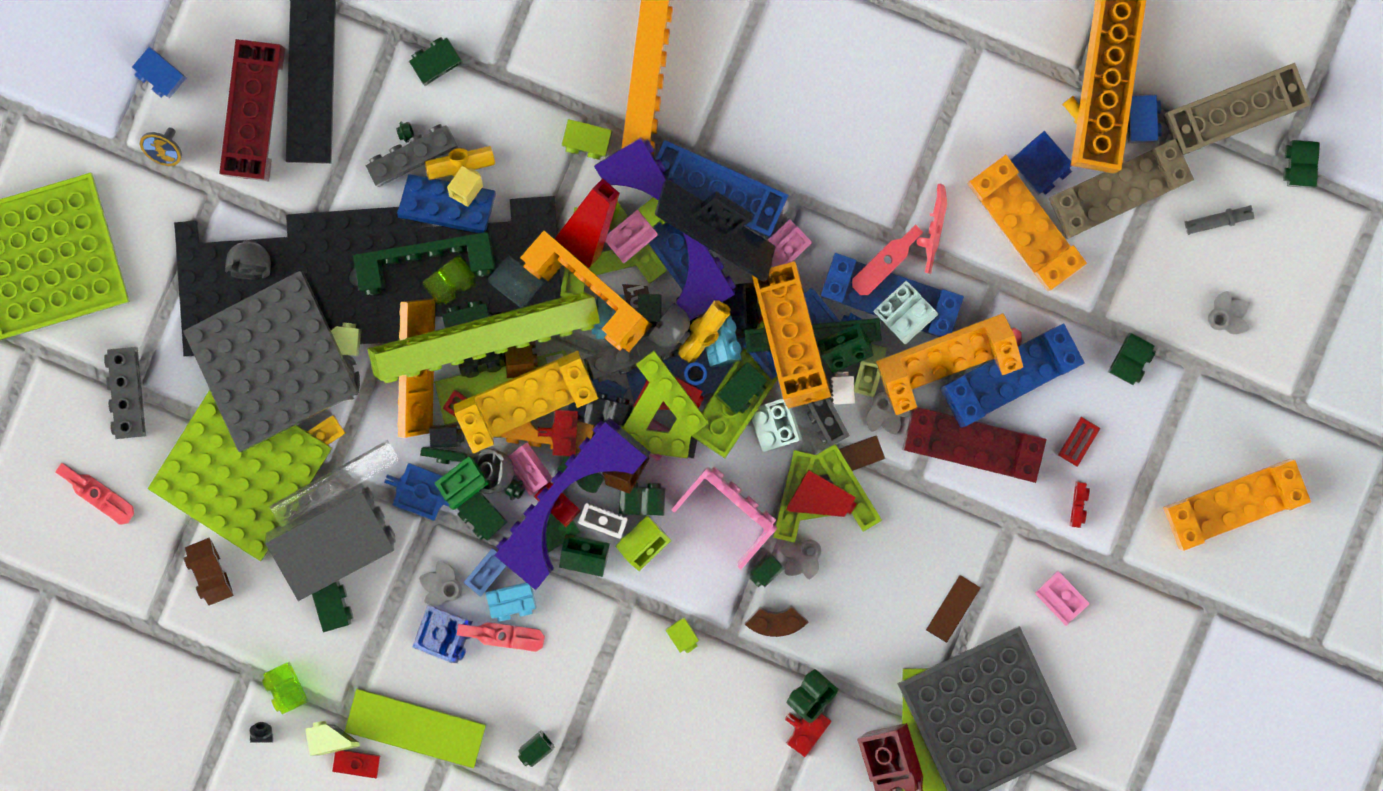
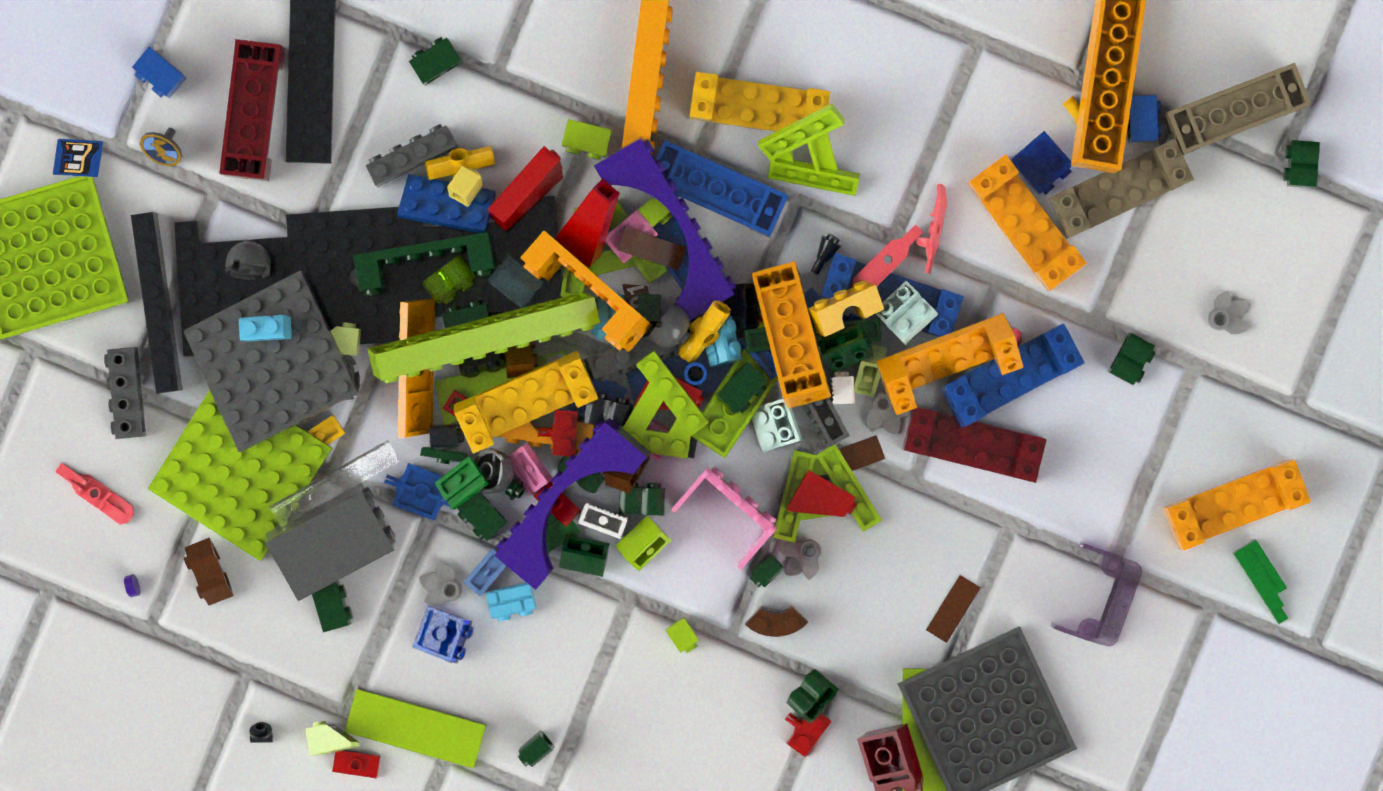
clear neon green brick [262,661,308,714] -> none
dark green plate [396,121,414,143] -> none
coral piece [457,622,545,652] -> none
black bracket [655,179,776,282] -> none
bright pink plate [767,219,812,267] -> none
bright pink plate [1035,571,1090,626] -> none
red tile [1058,417,1101,467] -> none
red plate [1069,482,1090,528] -> none
dark grey pin [1185,205,1254,235] -> none
none -> sticker [53,139,103,177]
none -> dark purple tile [124,574,140,598]
none -> black brick [131,212,183,394]
none -> medium azure brick [239,315,292,342]
none -> red slope [488,146,563,232]
none -> reddish brown sticker [617,227,686,270]
none -> yellow plate [689,72,831,132]
none -> lime plate [758,104,860,196]
none -> yellow arch [808,280,884,337]
none -> black cone [810,233,841,275]
none -> clear purple windscreen [1051,542,1142,646]
none -> green piece [1233,539,1288,624]

